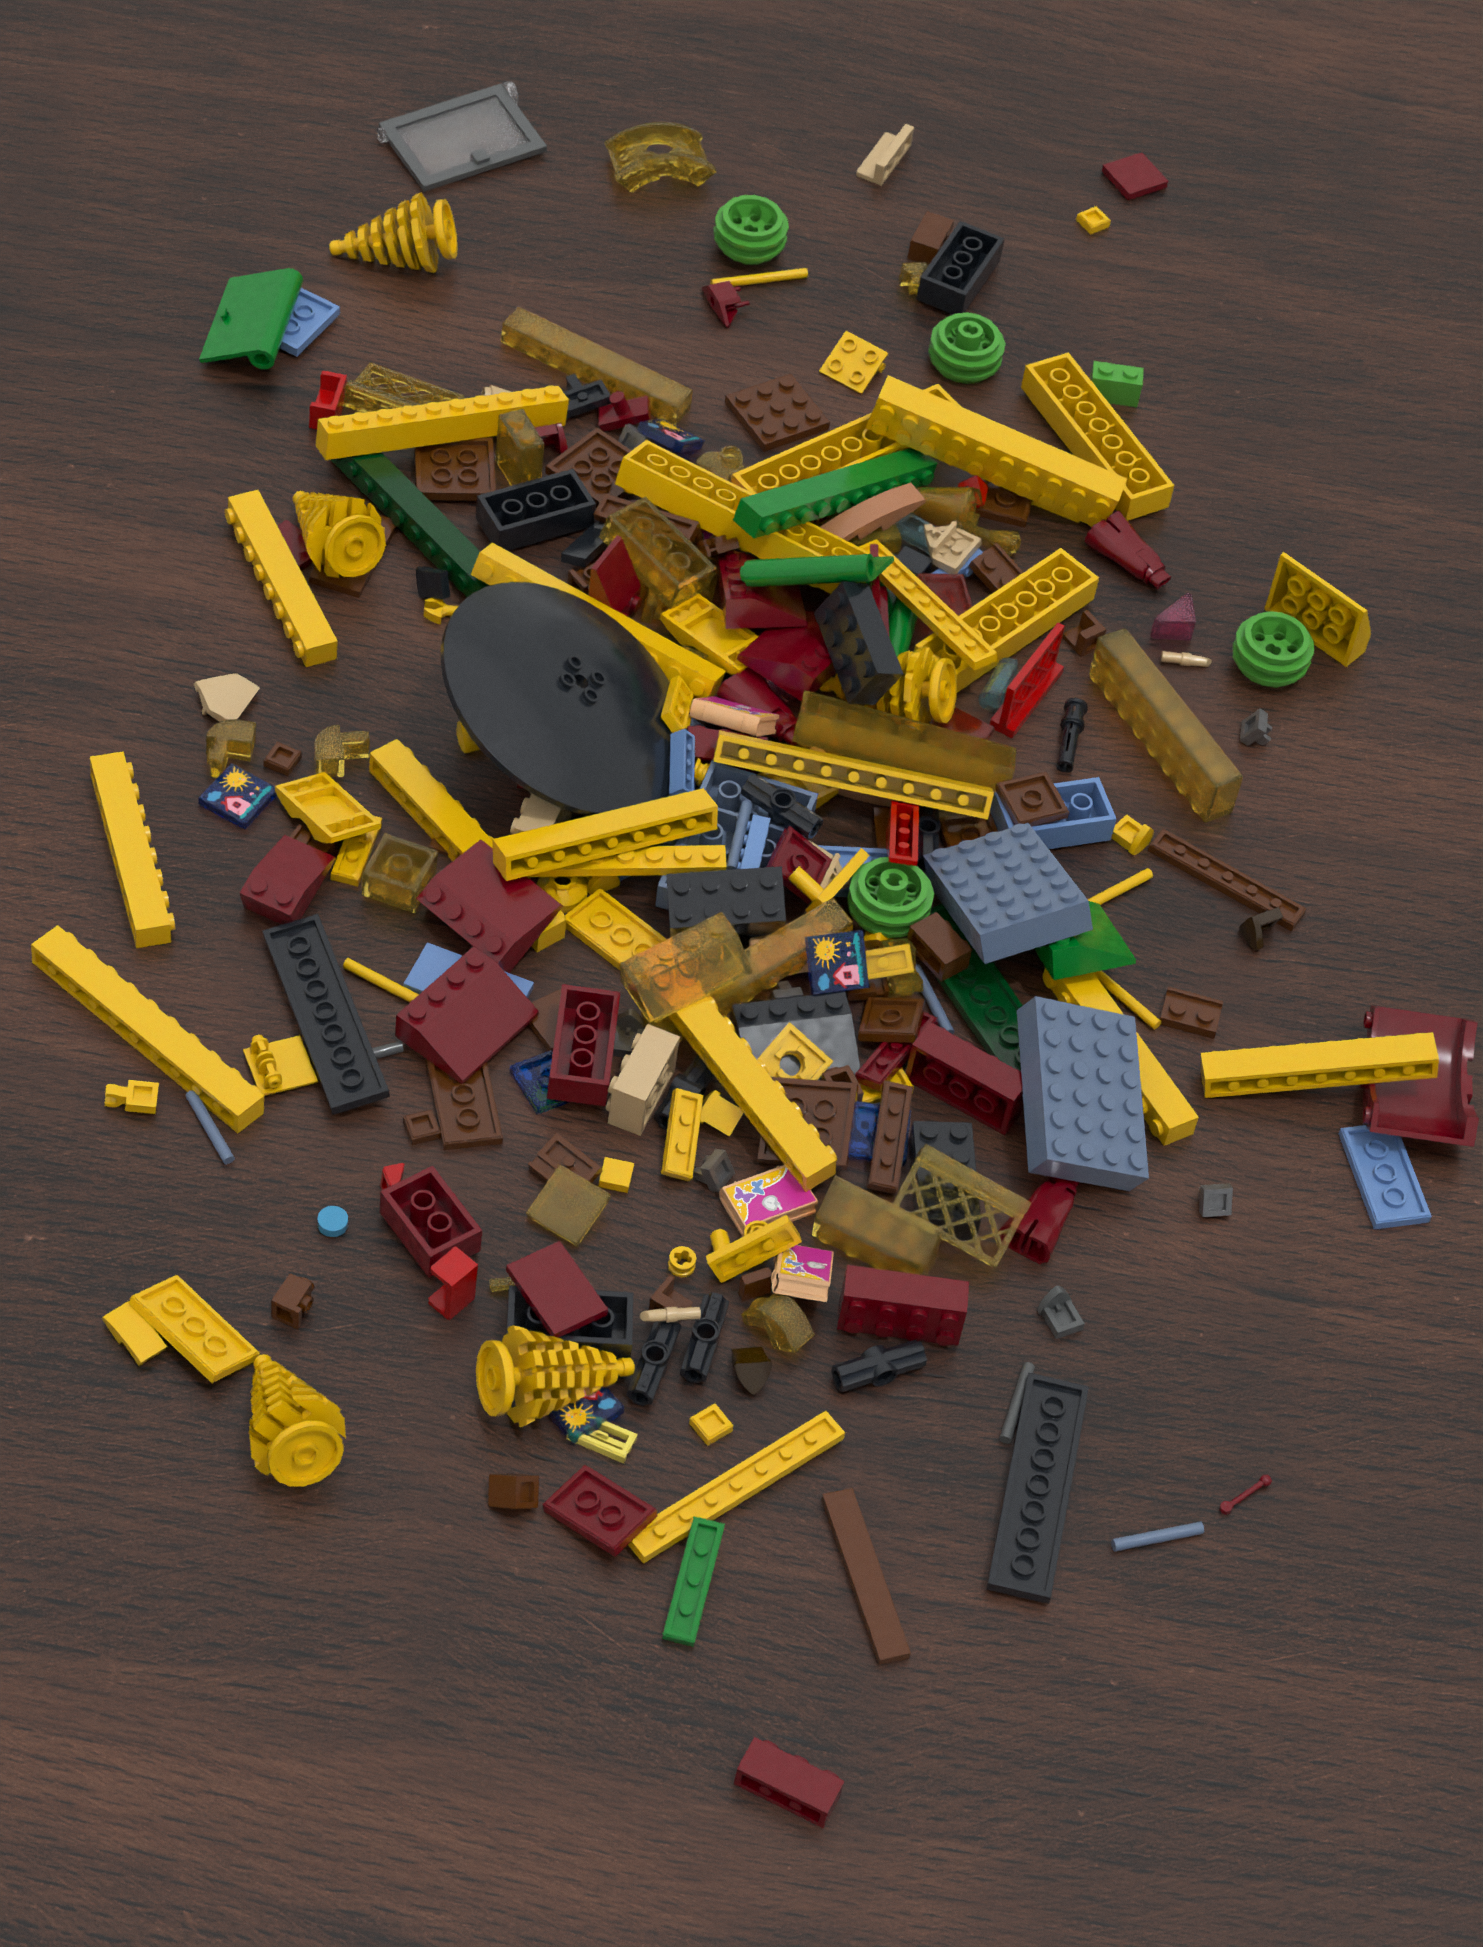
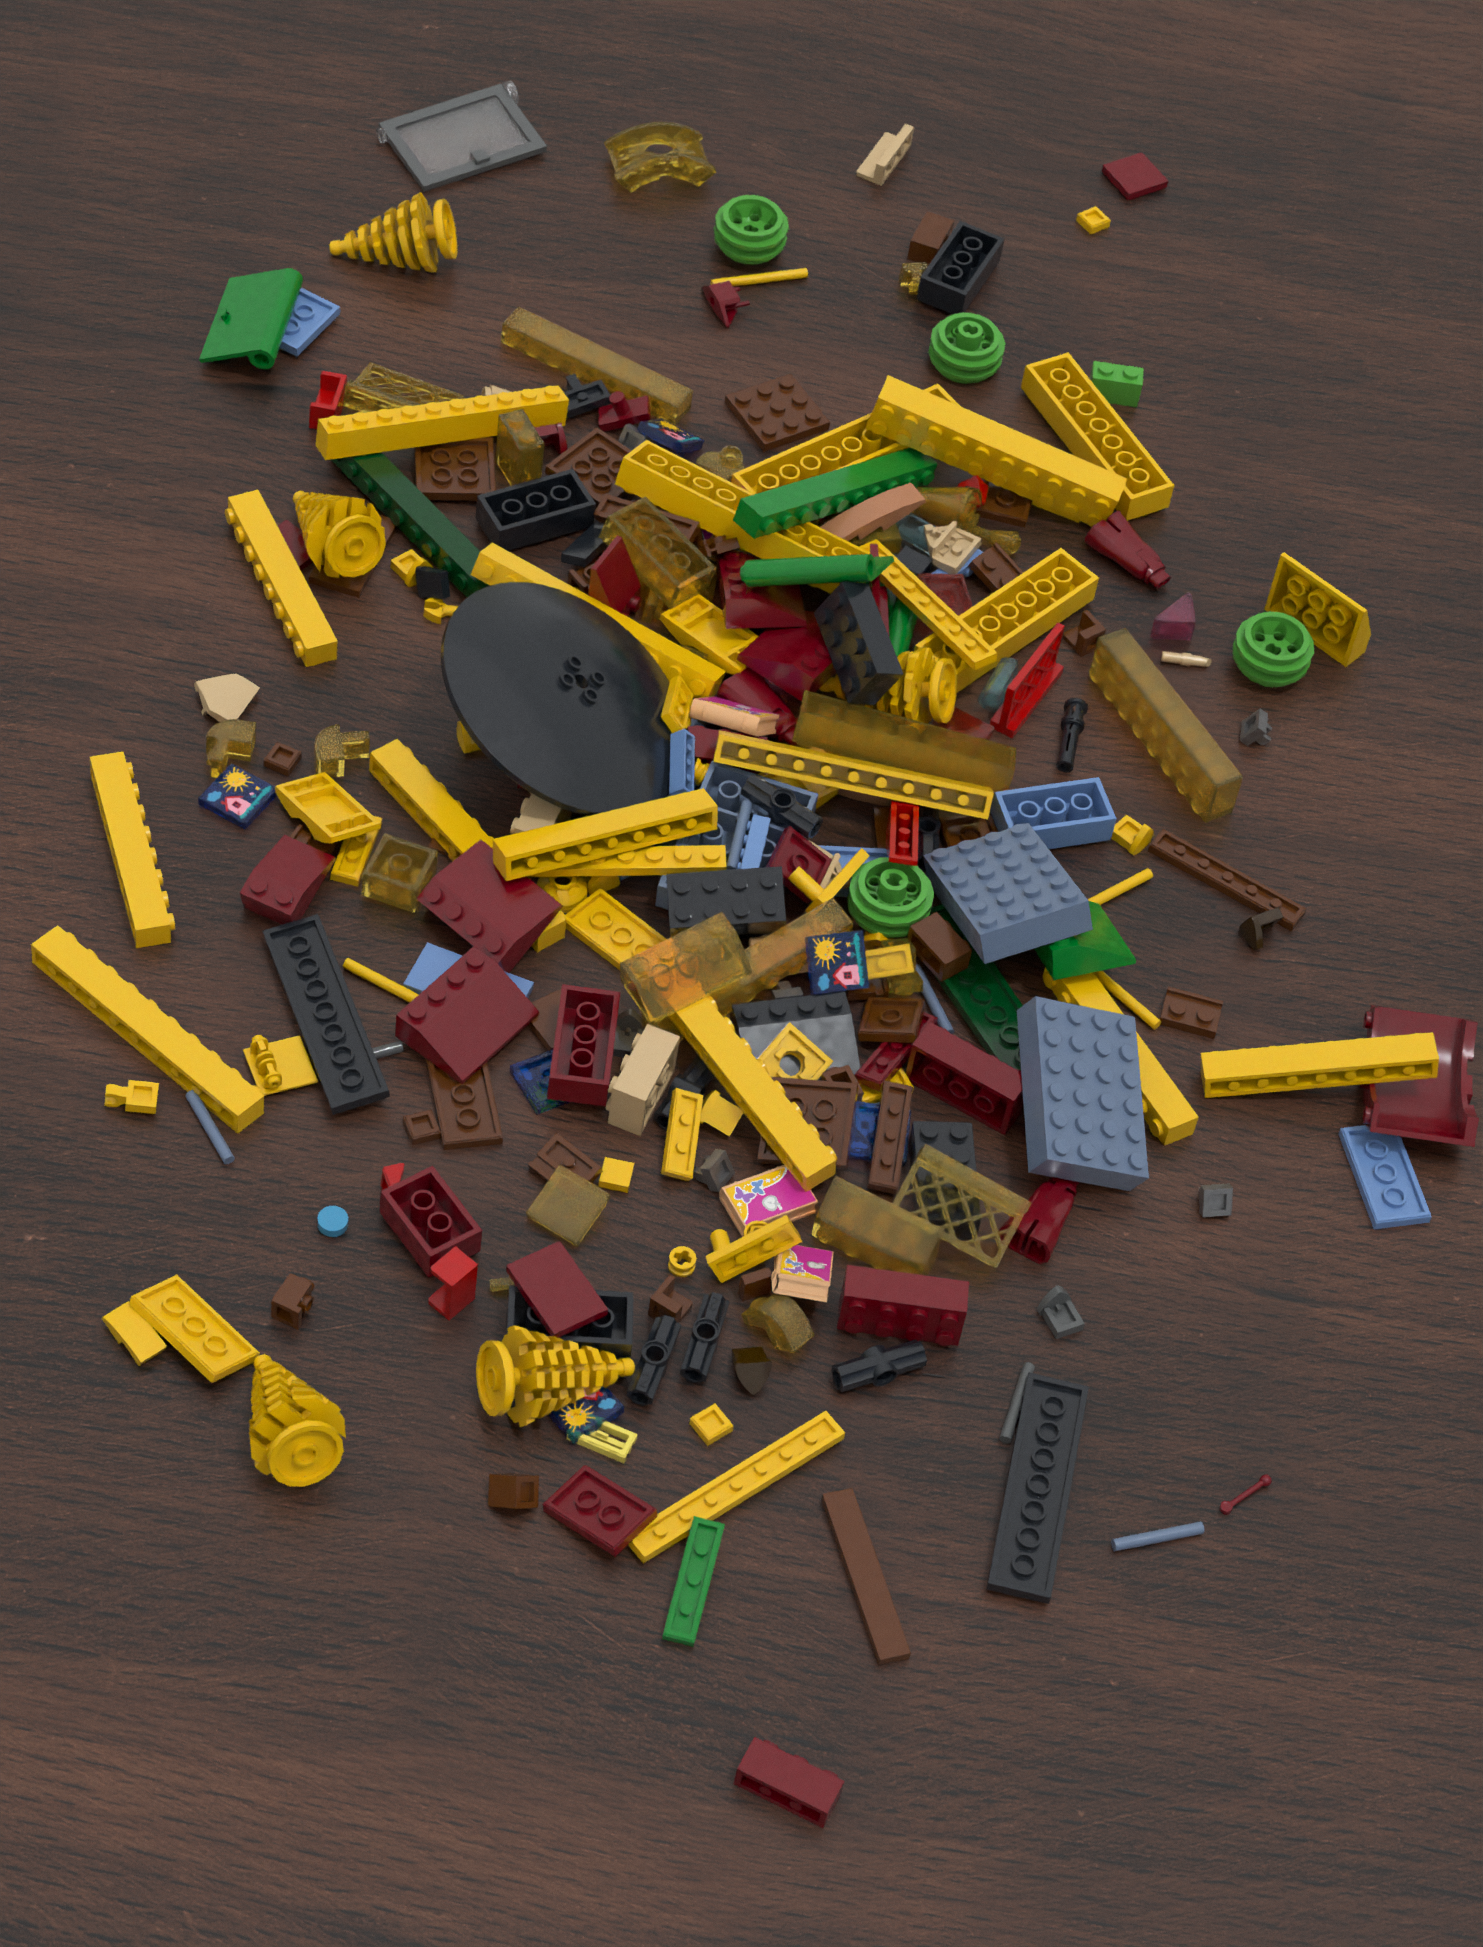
tan piece [640,1307,701,1323] -> none
yellow hinge [819,331,888,394] -> none
reddish brown tile [995,771,1069,827] -> none
none -> yellow tile [390,549,433,587]

